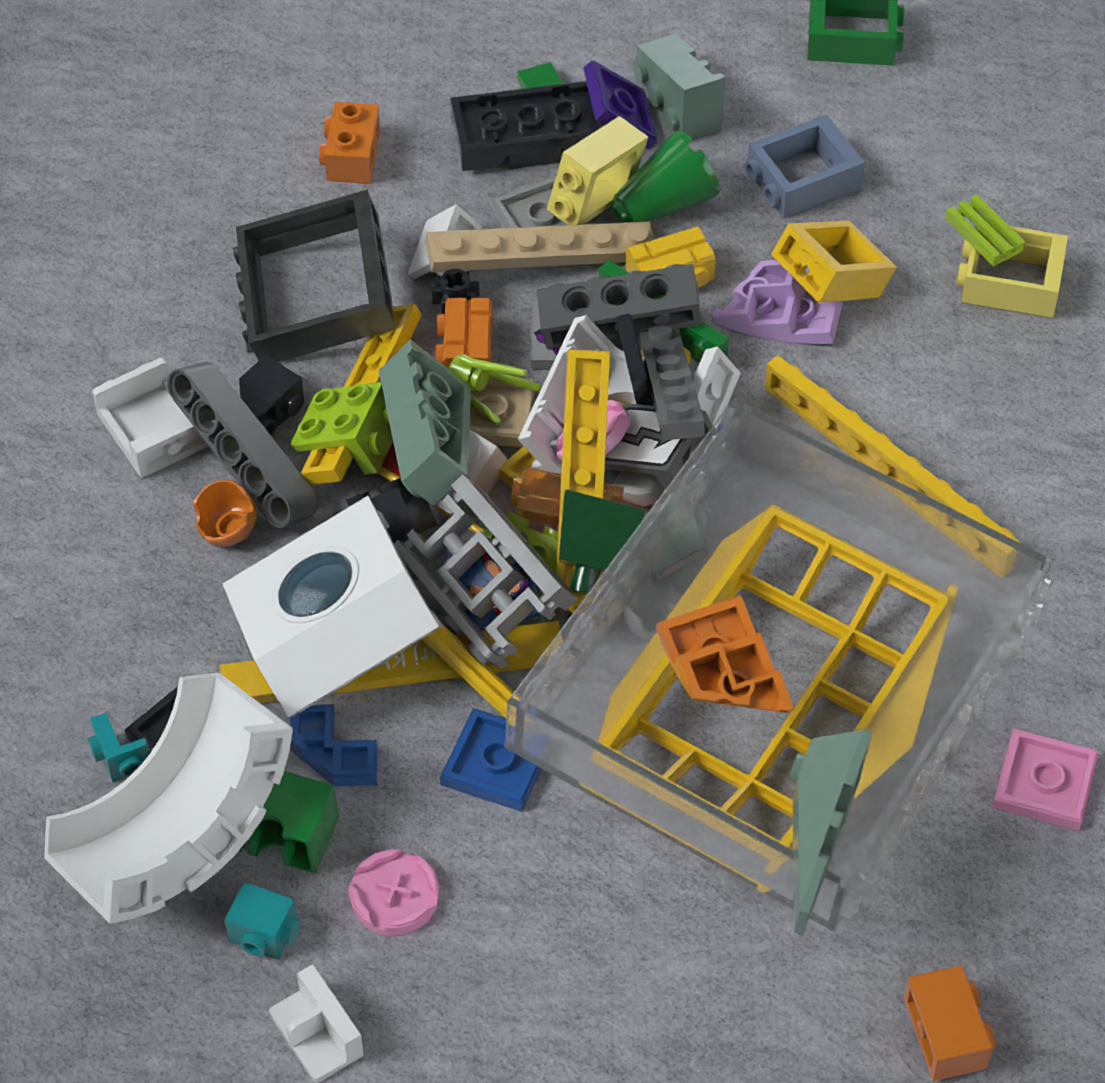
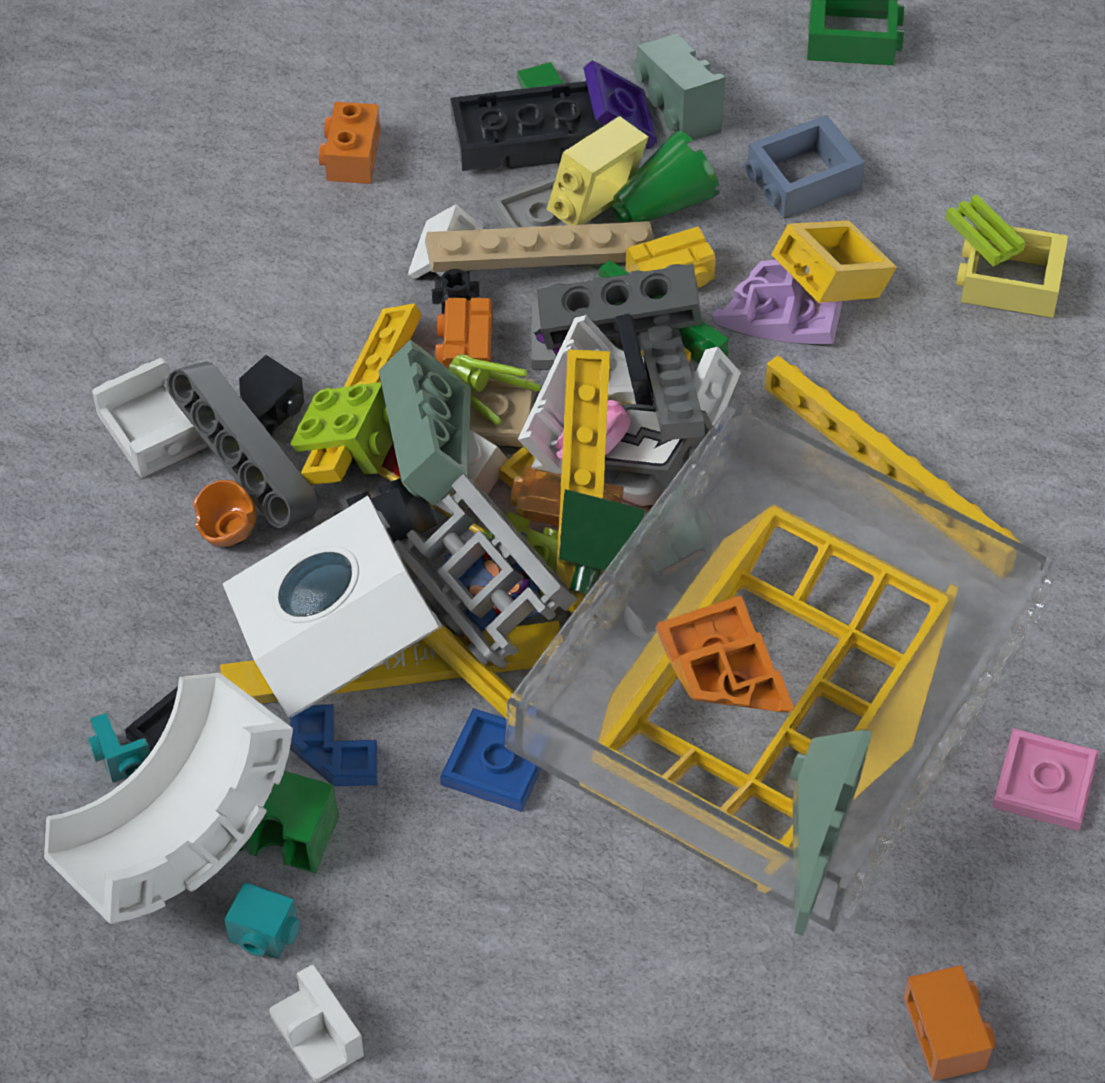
pearl dark grey window [233,190,396,362] -> none
bright pink tile [349,849,440,936] -> none

